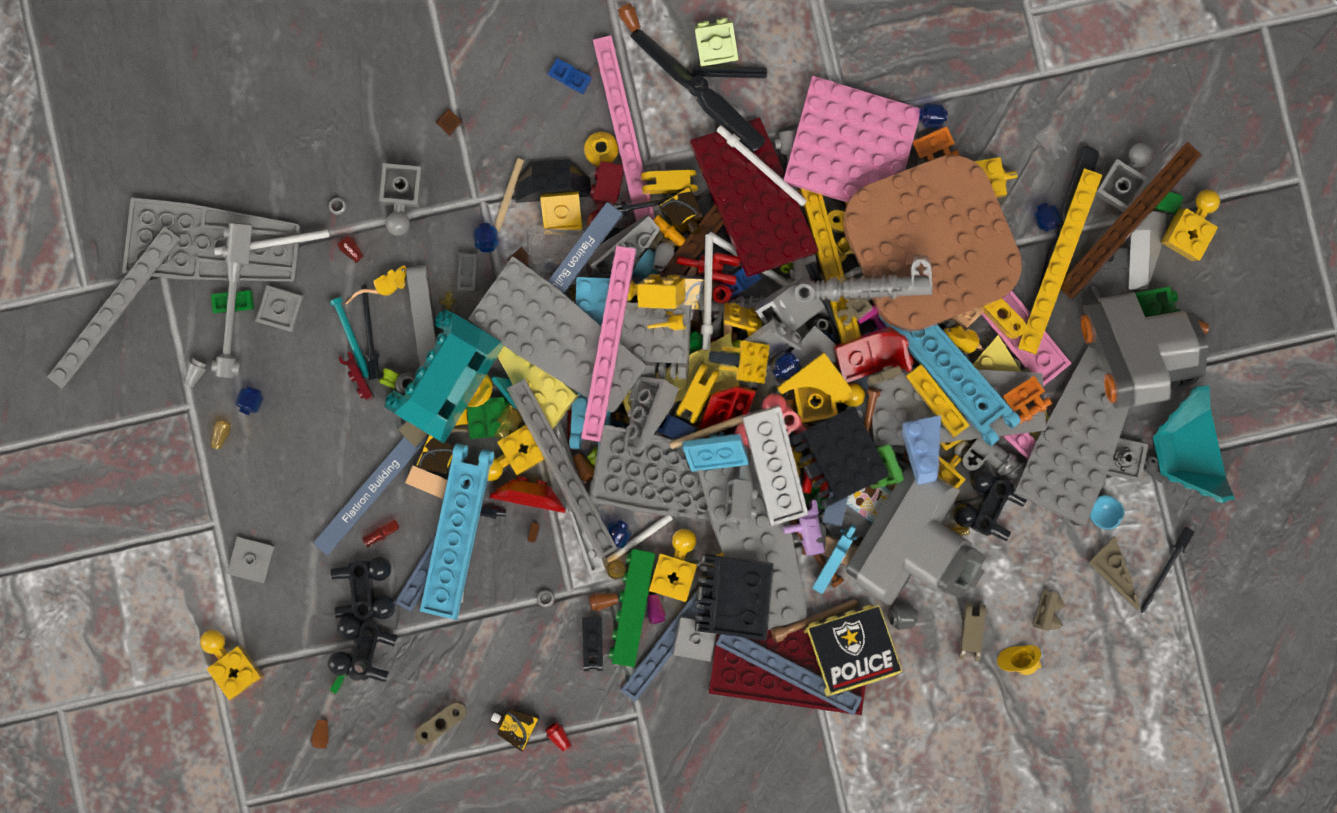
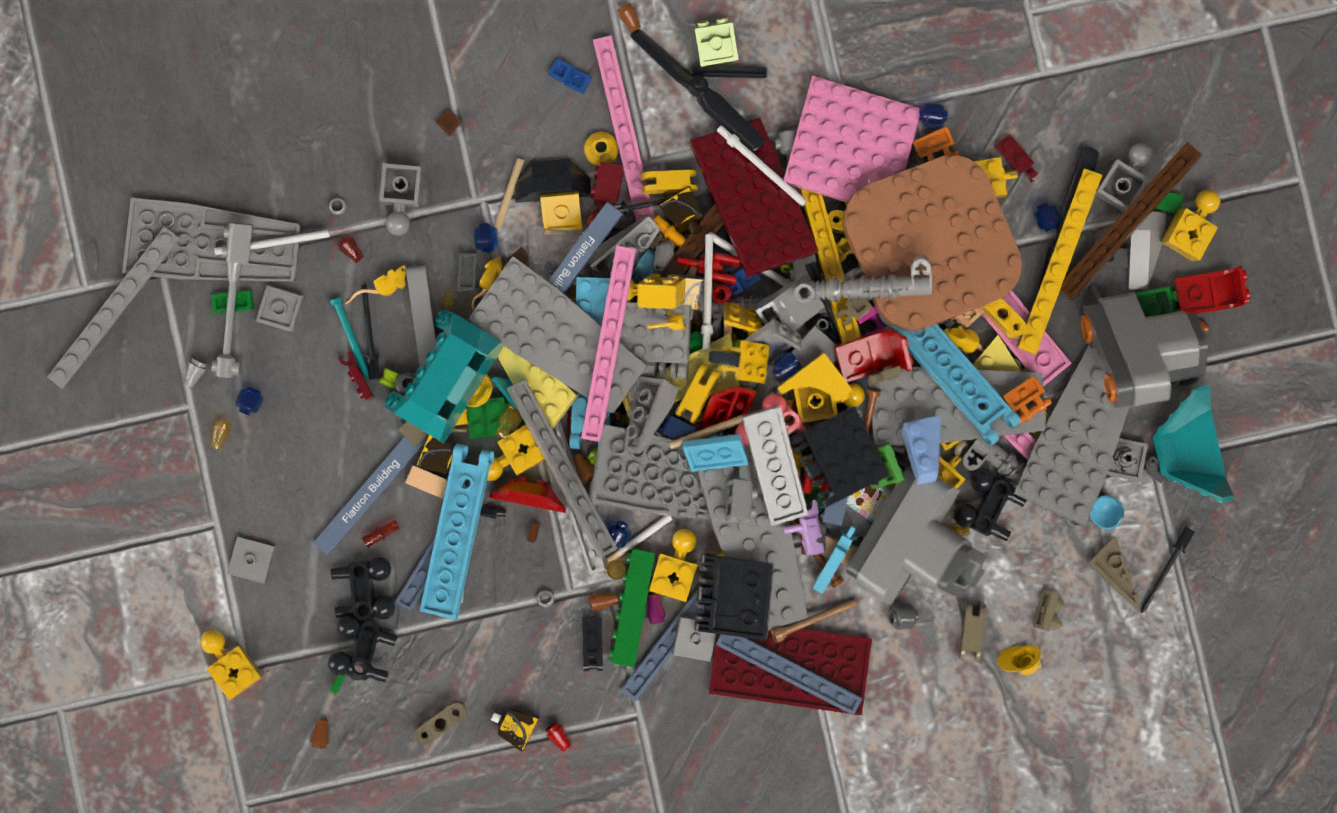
black panel [804,604,902,697] -> none
yellow plate [906,364,970,438] -> none
none -> yellow animal [472,256,504,310]
none -> dark red plate [995,134,1039,182]
none -> red bracket [1174,266,1250,315]

